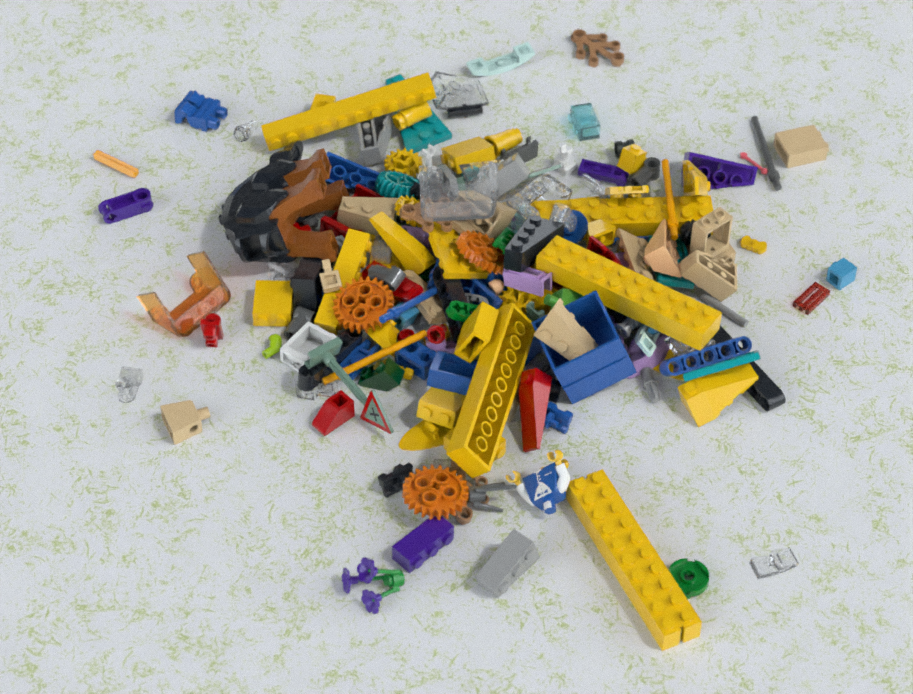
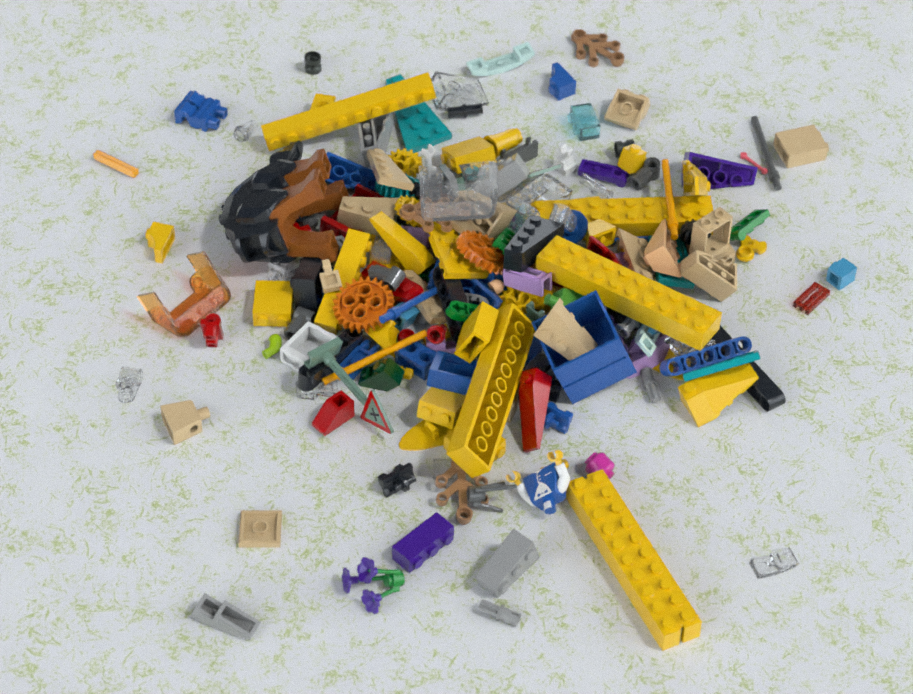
dark purple piece [98,188,154,224] -> none
yellow plant [392,101,432,131] -> none
orange gear [402,464,469,520] -> none
yellow wing [605,185,649,198] -> none
green plate [669,558,709,599] -> none
light grey bar [700,292,749,327] -> none
none -> yellow arch [145,221,176,264]
none -> light grey slope [191,593,261,640]
none -> tan tile [239,510,282,548]
none -> pearl dark grey wheel [304,51,321,75]
none -> tan wing [366,148,414,191]
none -> light grey axle [479,599,521,627]
none -> blue arch [548,62,576,101]
none -> dark pink head [585,452,615,479]
none -> tan plate [604,89,650,131]
none -> green plate [730,209,770,241]
none -> yellow plate [736,245,754,262]

